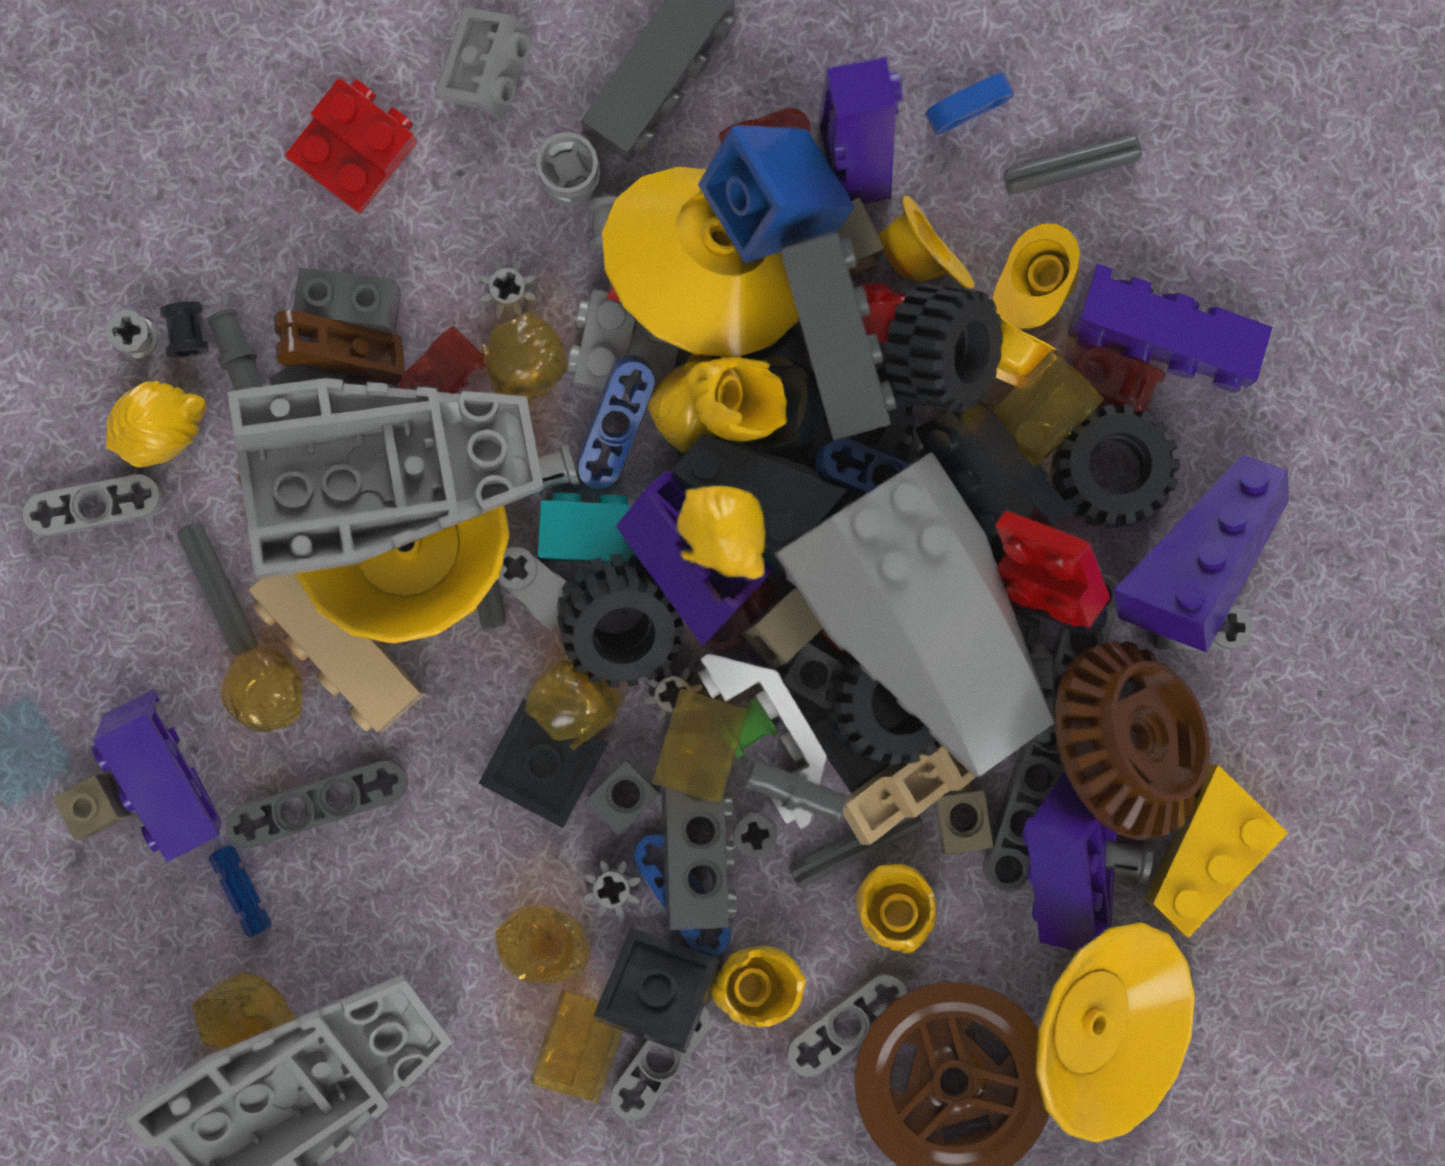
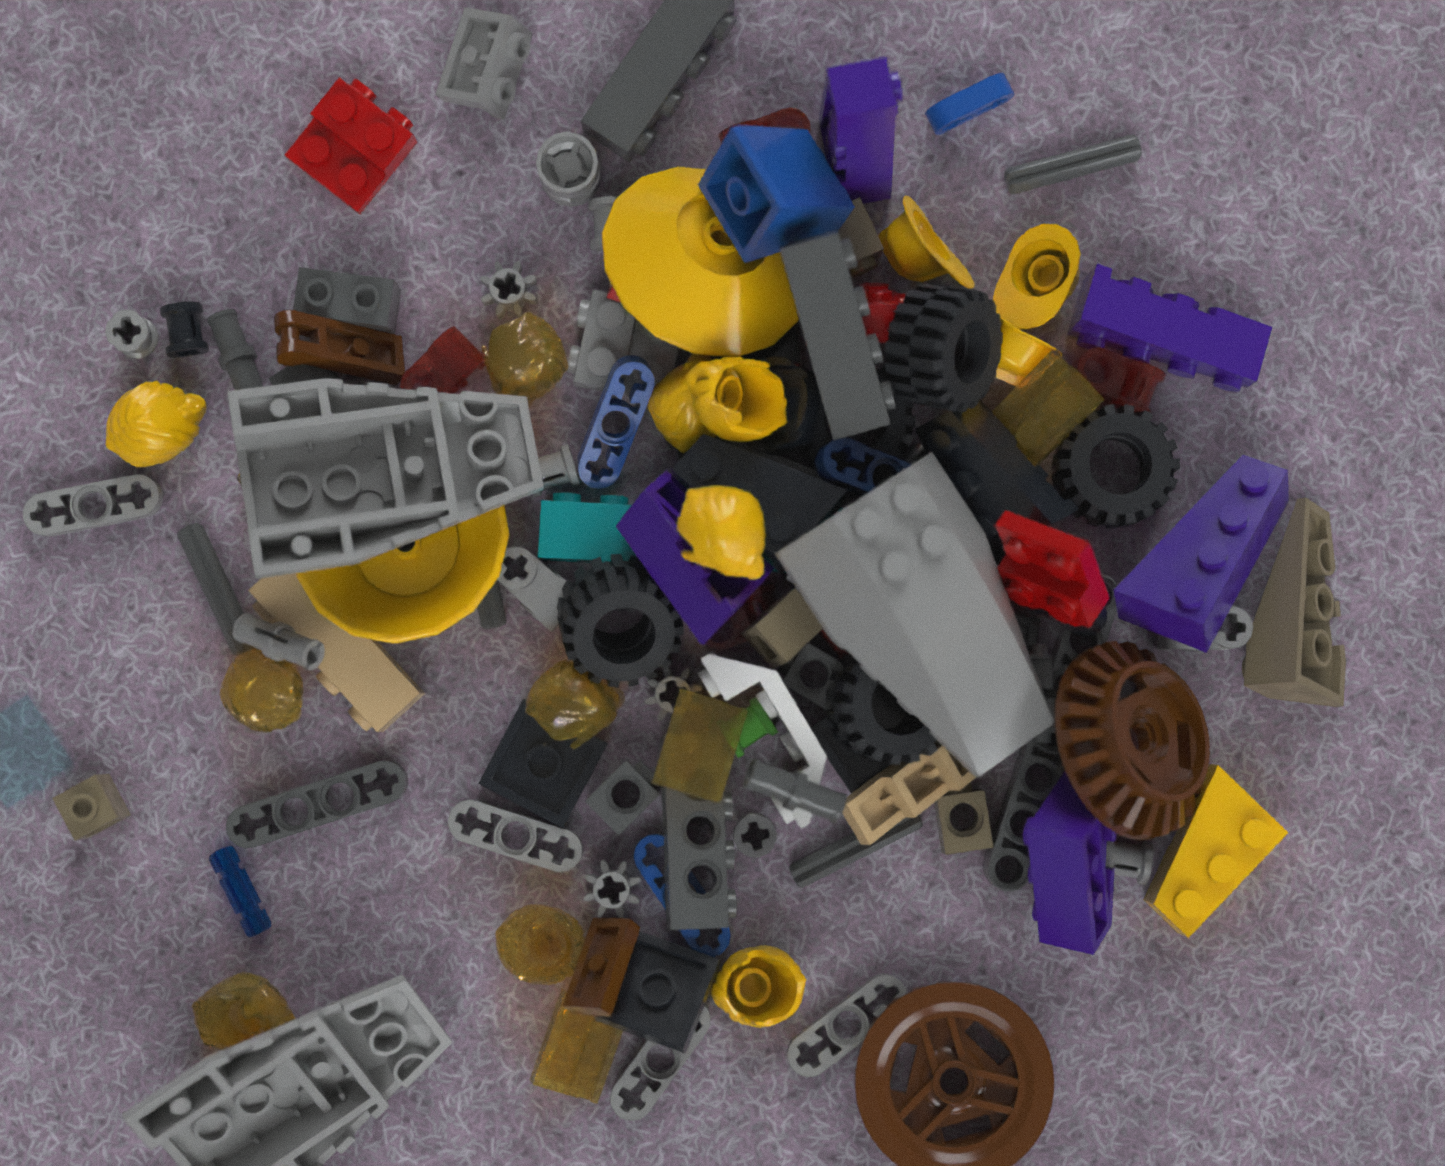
dark purple wedge [92,689,221,862] -> none
yellow hair [855,864,937,954] -> none
yellow dish [1036,922,1195,1143] -> none
none -> light grey pin [232,613,325,671]
none -> light grey beam [448,799,583,872]
none -> reddish brown plate [562,917,641,1016]
none -> dark tan wedge [1242,497,1346,707]

